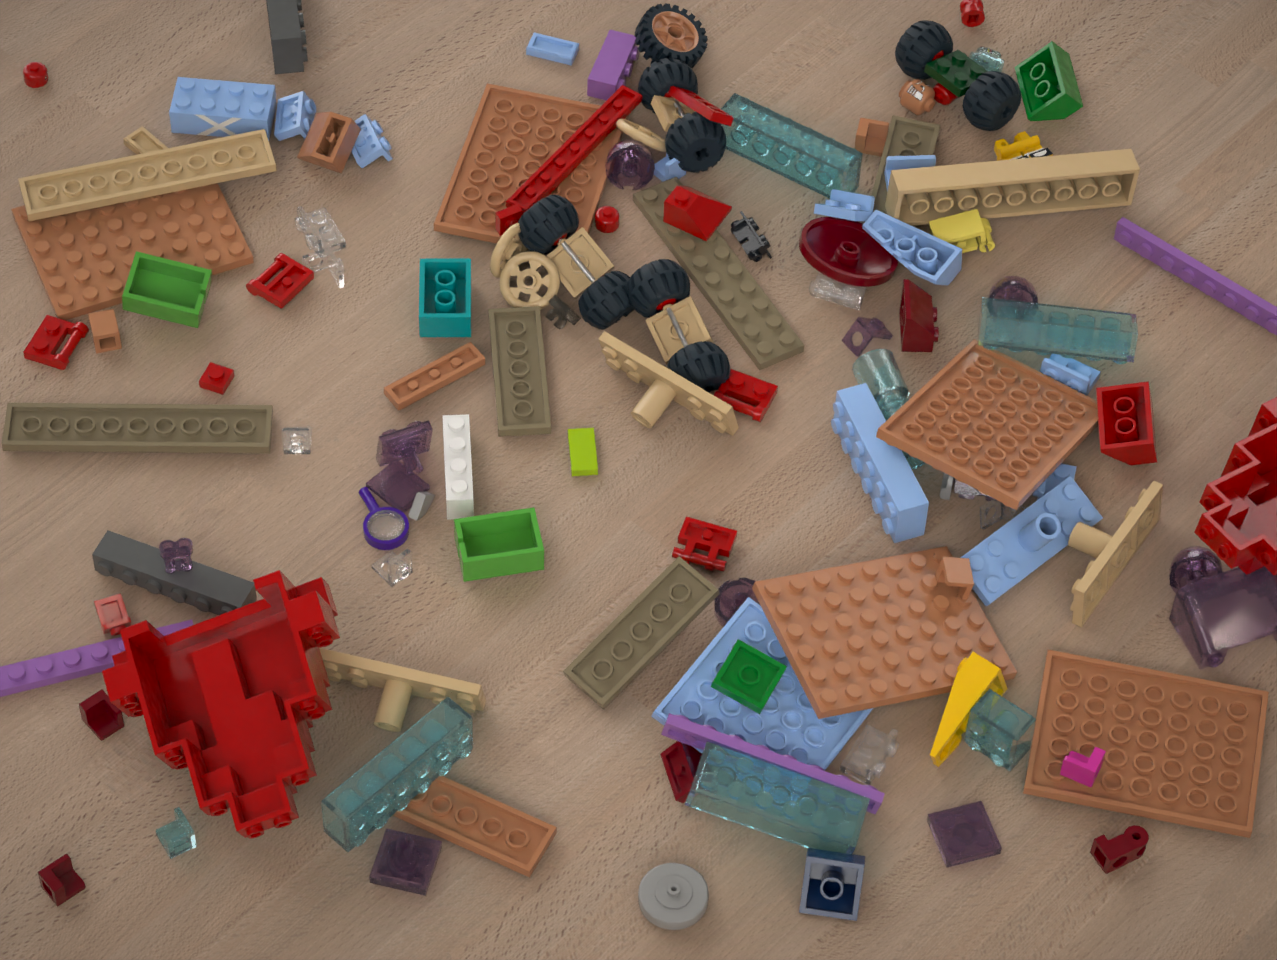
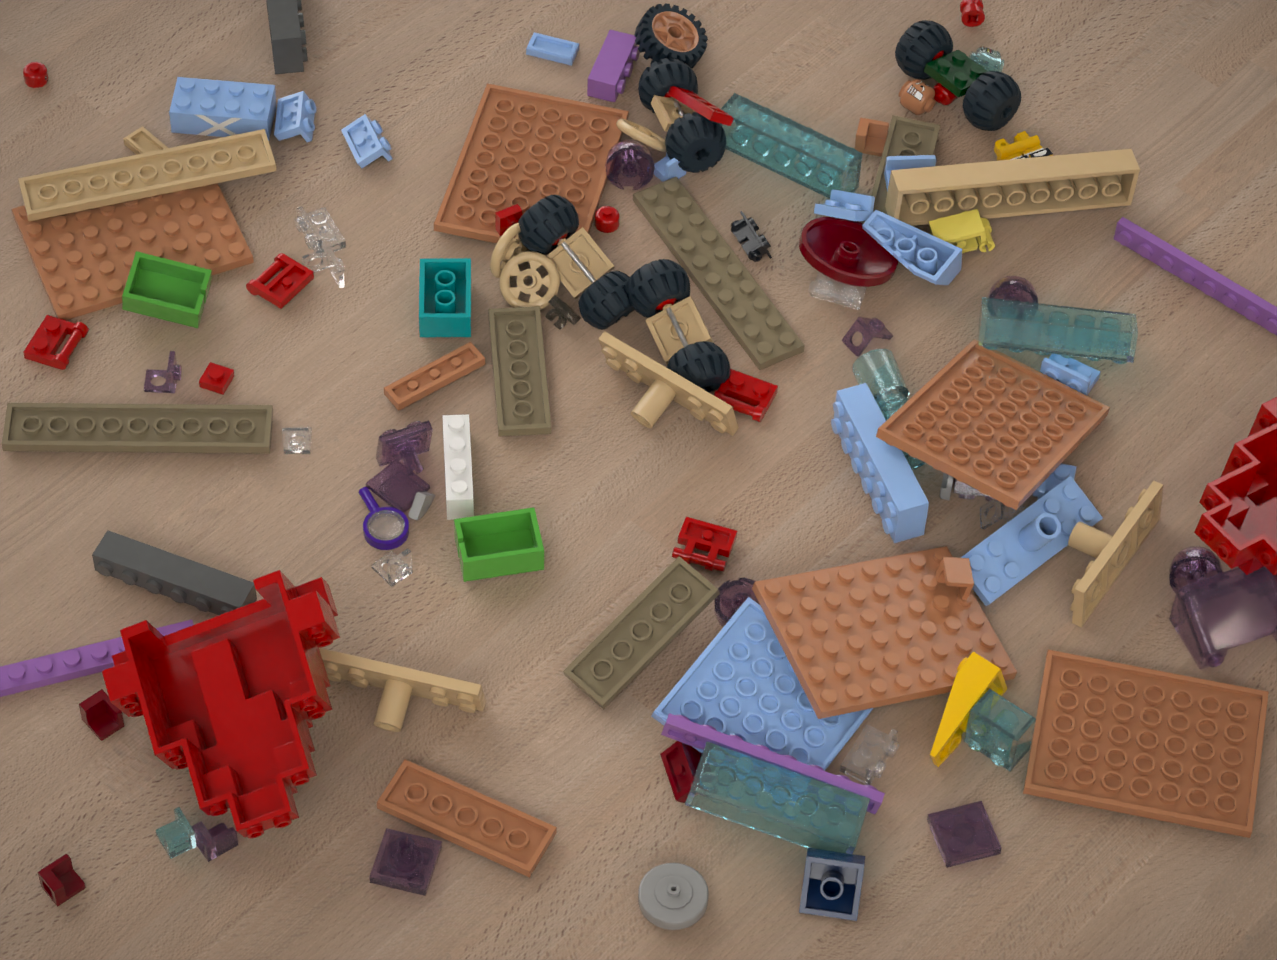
nougat brick [88,309,122,354] -> none
bracket [94,593,131,636] -> none
clear purple piece [159,538,193,574] -> none
nougat slope [297,111,361,173] -> none
clear light blue brick [321,697,473,852] -> none
red tile [506,85,642,215] -> none
lime tile [567,428,598,476] -> none
red slope [663,185,732,242] -> none
green plate [711,639,787,714] -> none
dark red slope [899,279,939,352] -> none
green slope [1015,41,1083,121] -> none
dark pink panel [1060,747,1106,788] -> none
dark red leg [1090,825,1149,874] -> none
red slope [1096,381,1157,466] -> none
none -> bracket [144,351,182,393]
none -> panel [191,821,238,862]

